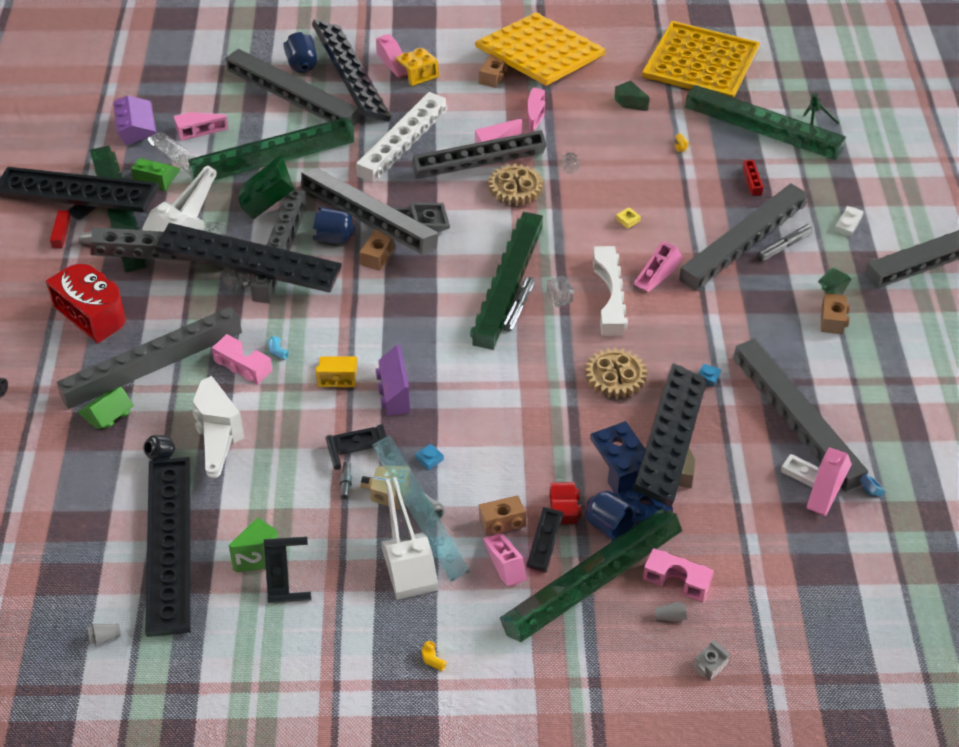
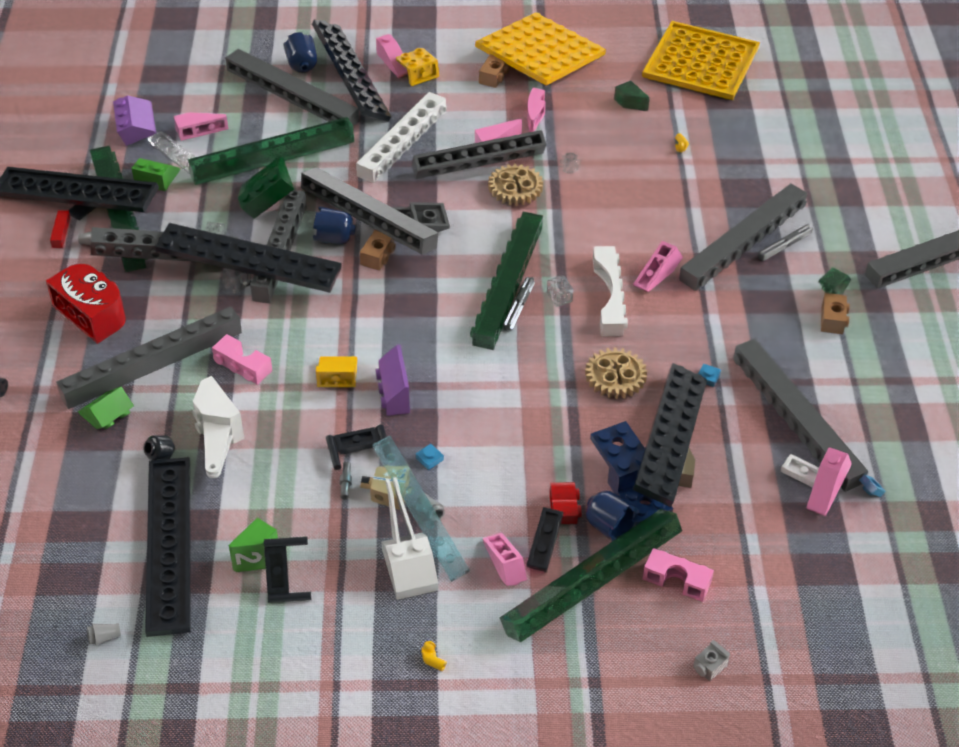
white slope [142,166,217,232] -> none
medium azure arm [268,336,289,360] -> none
medium nougat brick [479,495,526,536] -> none
light yellow plate [616,208,641,229] -> none
light grey cone [655,601,687,623] -> none
clear green brick [685,85,846,160] -> none
red piece [742,160,764,196] -> none
dark green plant [803,93,840,136] -> none
white plate [834,206,864,237] -> none

